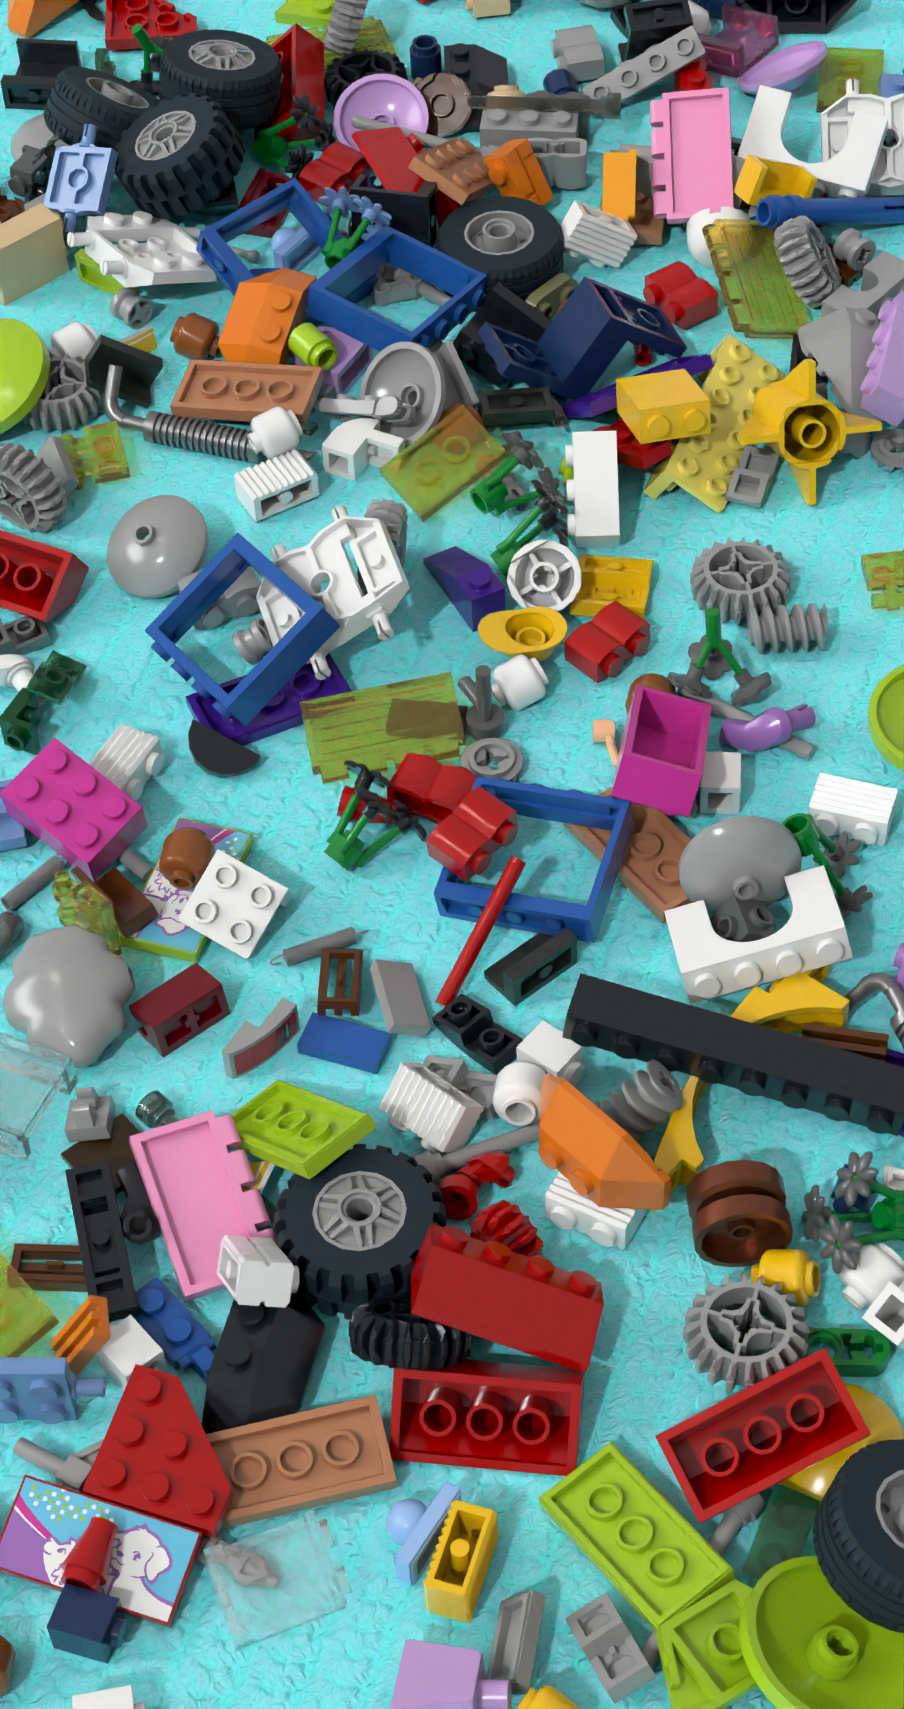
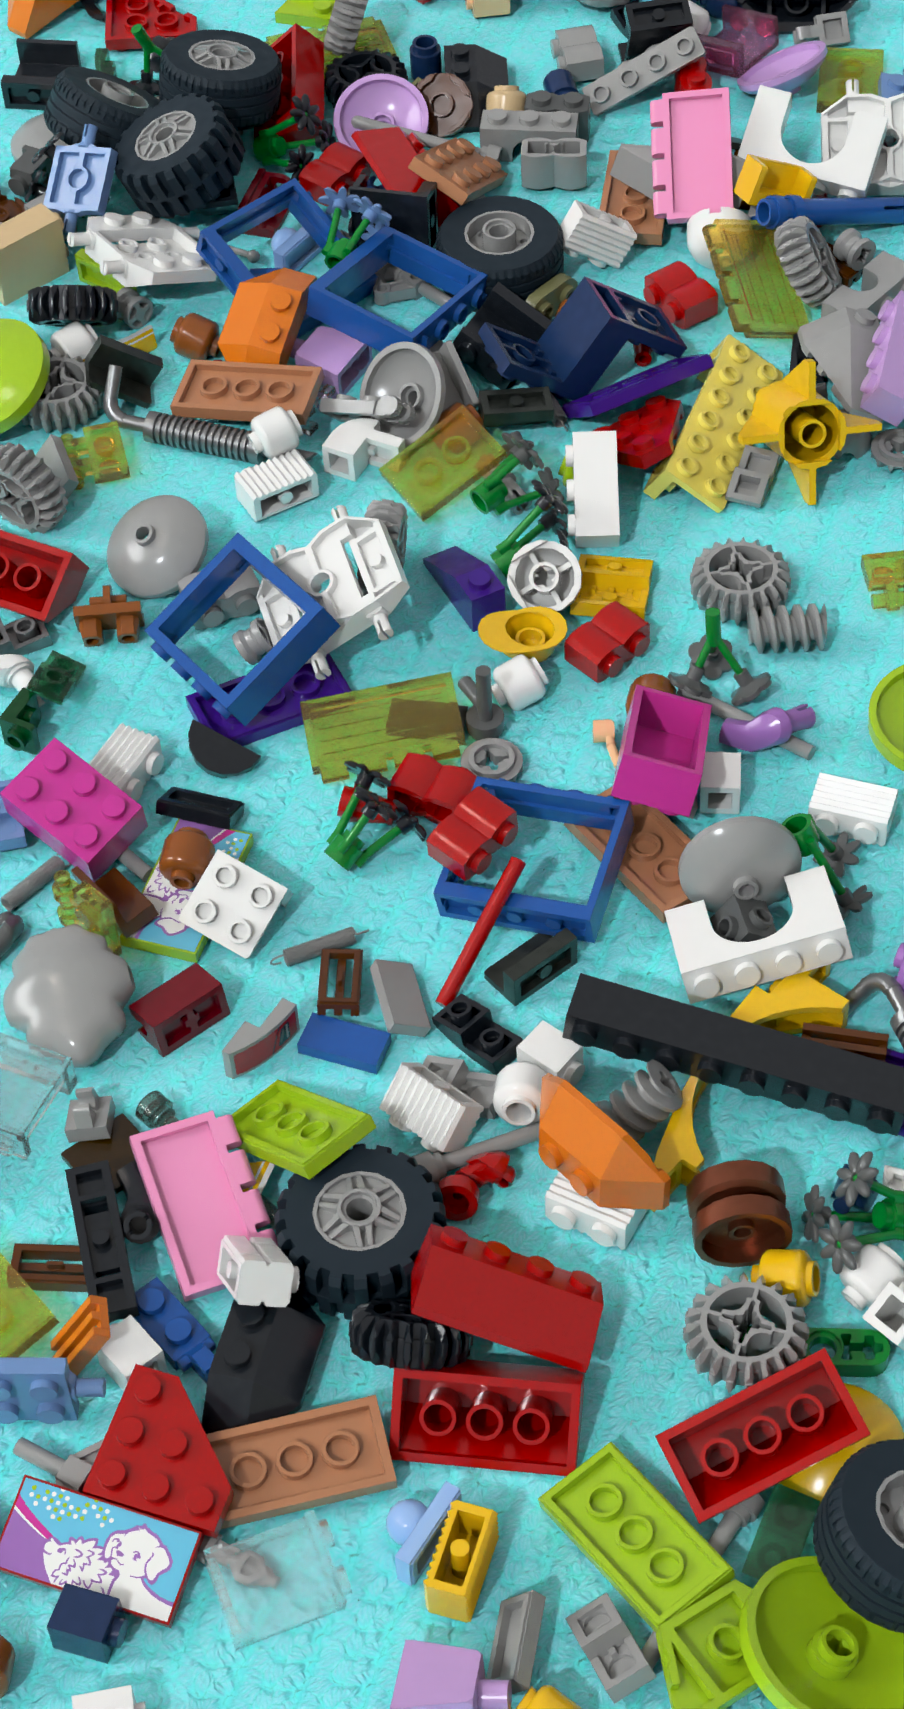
red cone [61,1517,118,1592] -> none
lime brick [288,323,338,371] -> none
clear smoke piece [467,93,621,120] -> none
red gear [470,1200,544,1258] -> none
orange brick [484,138,554,206] -> none
light orange panel [602,149,637,222] -> none
yellow brick [616,369,711,444] -> none
none -> black gear [26,284,119,327]
none -> dark orange hips [73,585,145,647]
none -> black tile [156,787,244,830]
none -> light grey plate [792,11,851,48]

